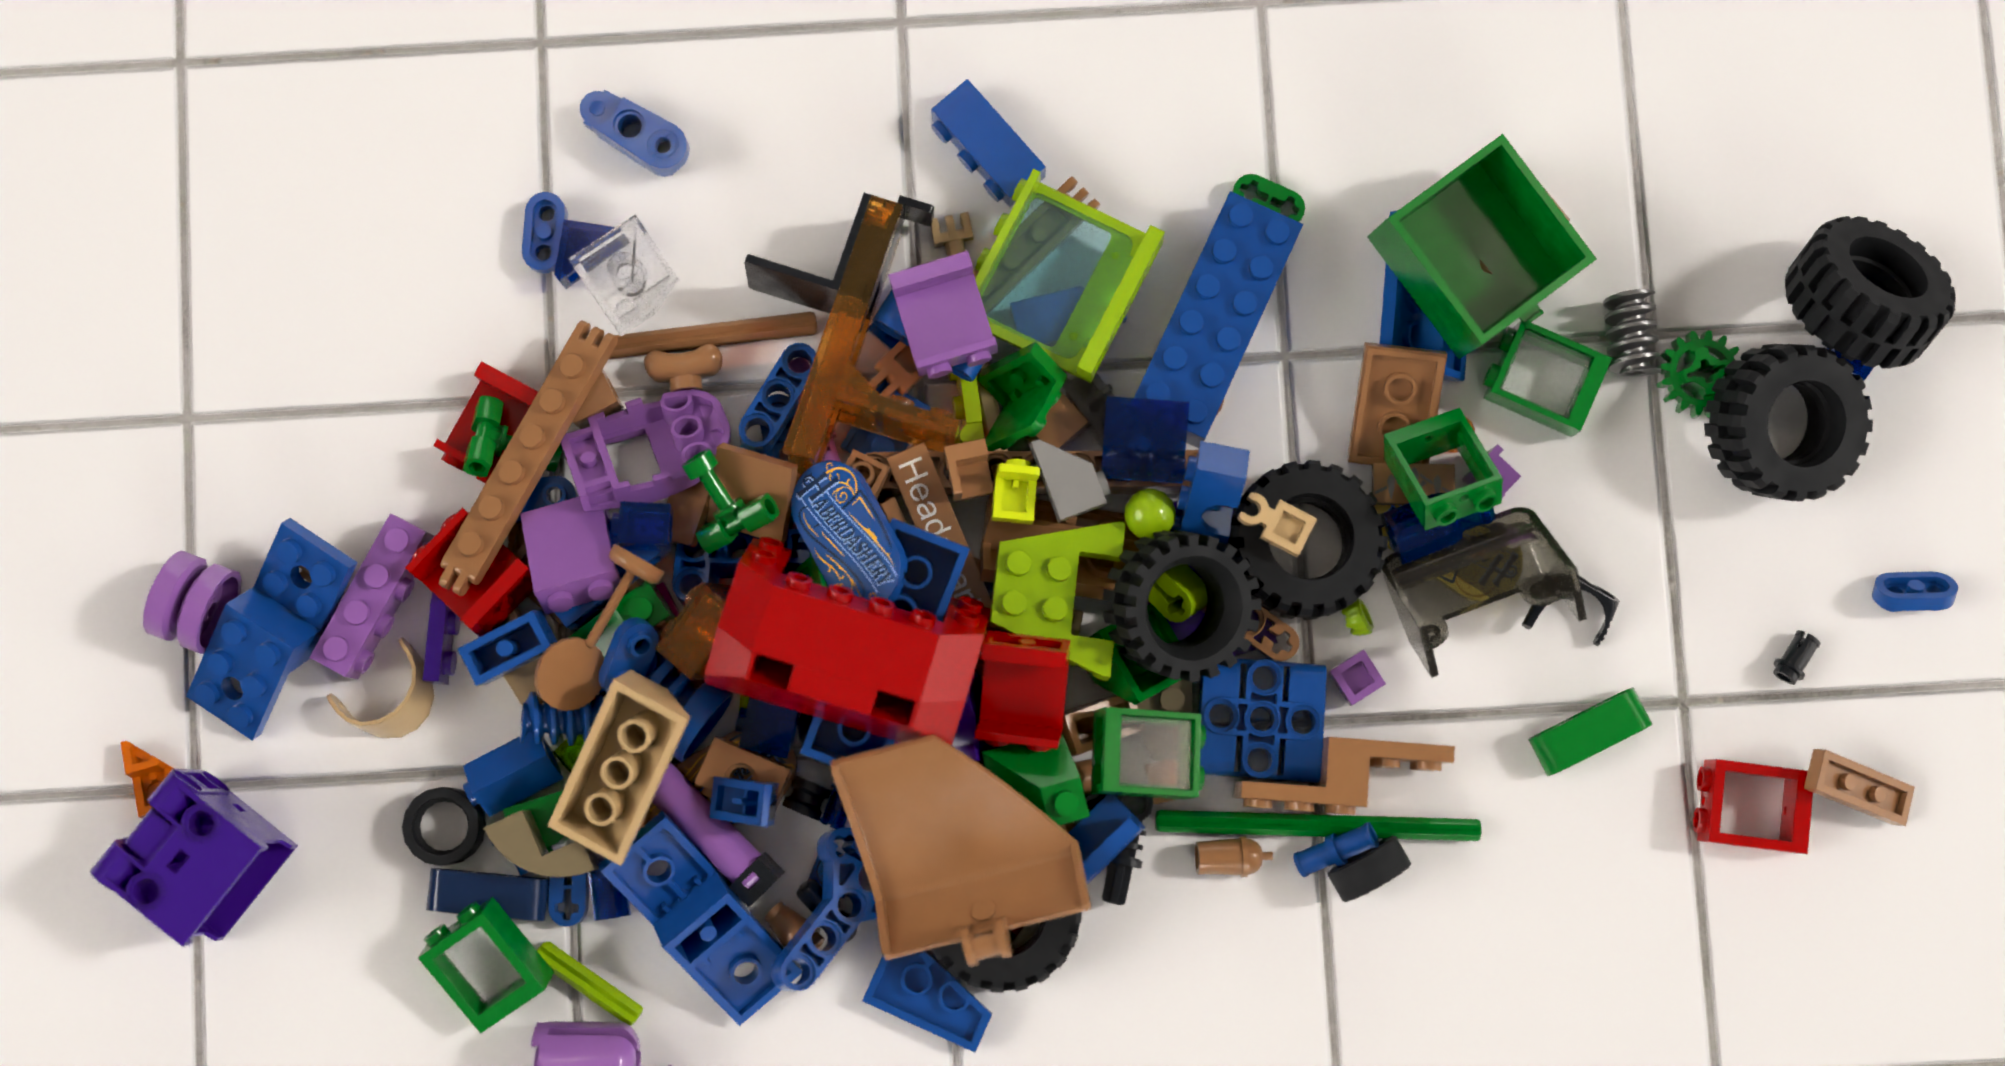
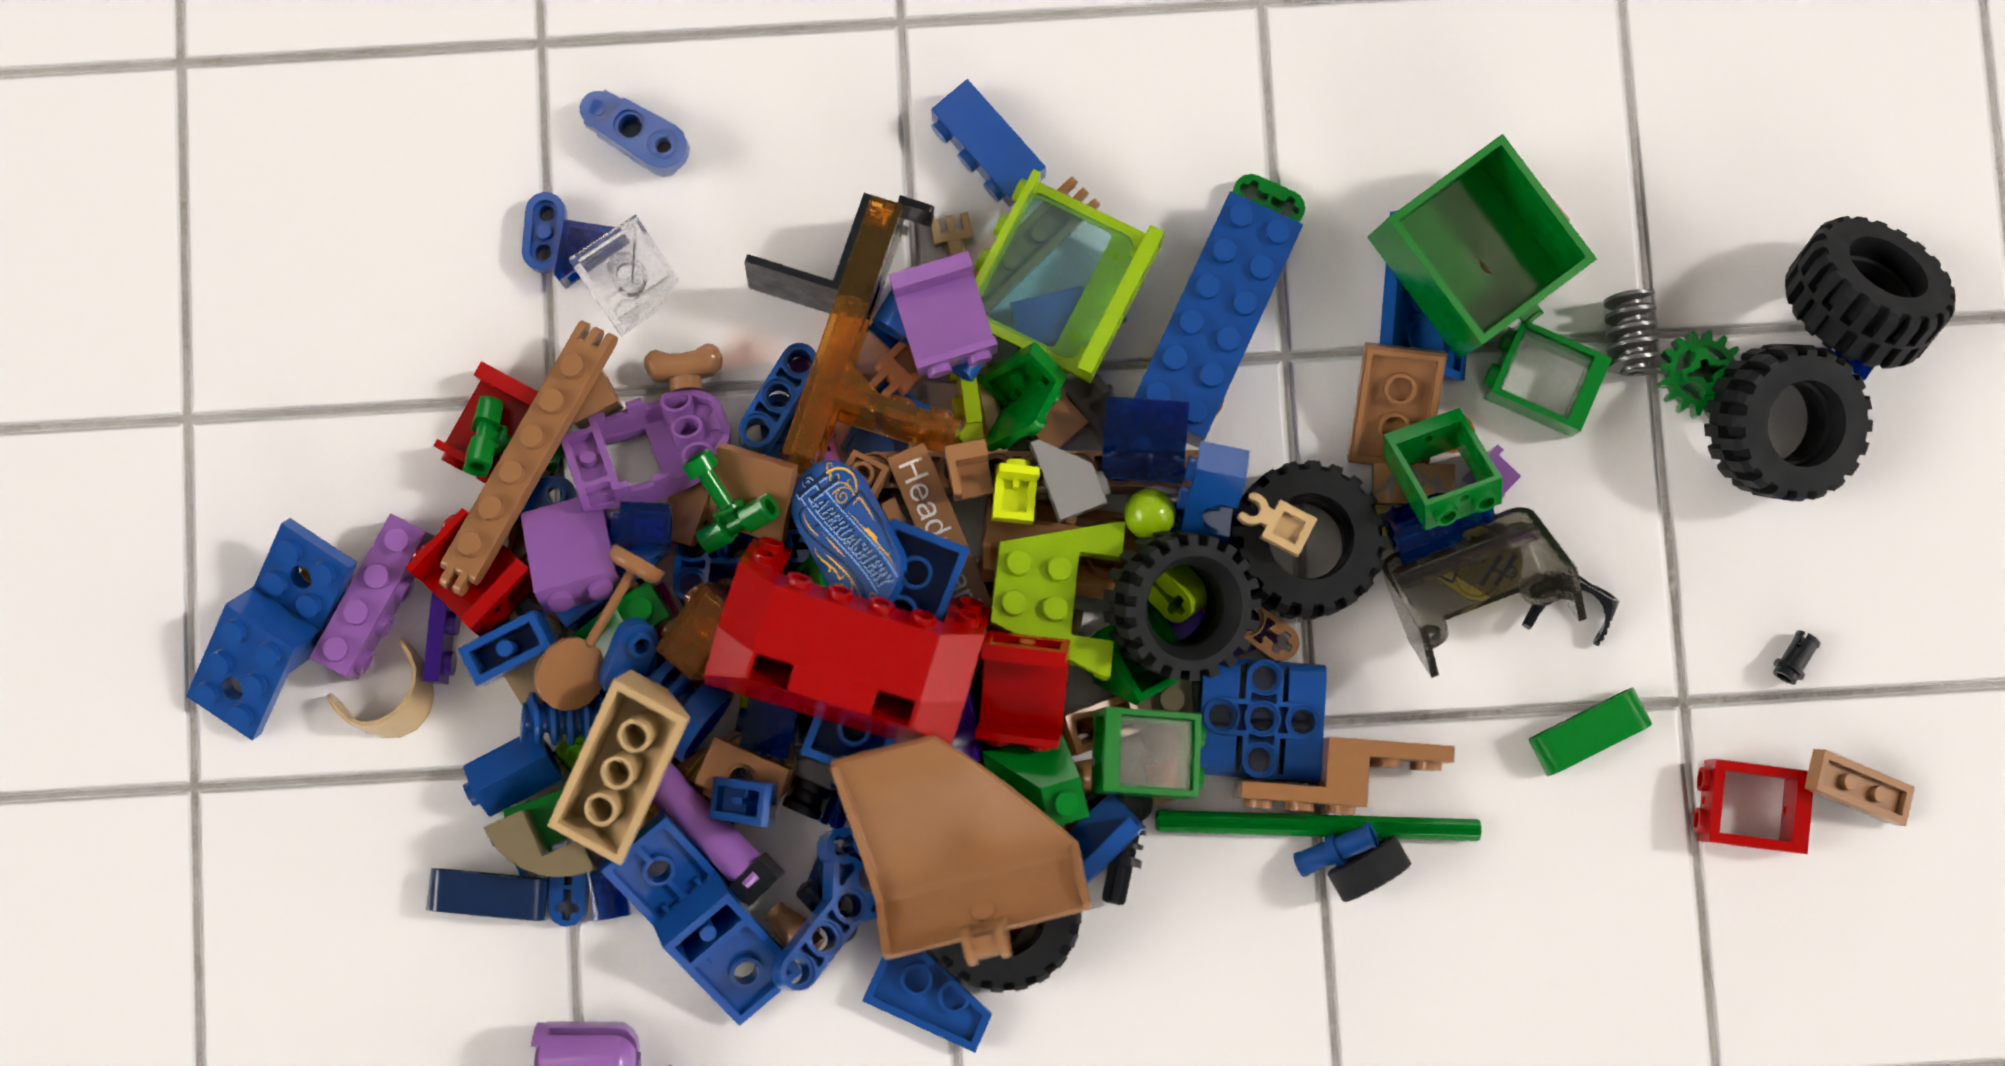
dark purple piece [90,769,298,947] -> none
orange slope [120,741,174,819] -> none
medium lavender wheel [143,550,242,654] -> none
black tyre [402,787,486,866] -> none
green window [418,897,554,1034] -> none
lime axle [537,941,643,1026] -> none
medium nougat axle [600,312,818,359] -> none
medium nougat piece [1195,836,1273,877] -> none
medium lavender plate [1328,650,1386,706] -> none
lime piece [1341,599,1374,636] -> none
blue plate [1872,571,1958,612] -> none

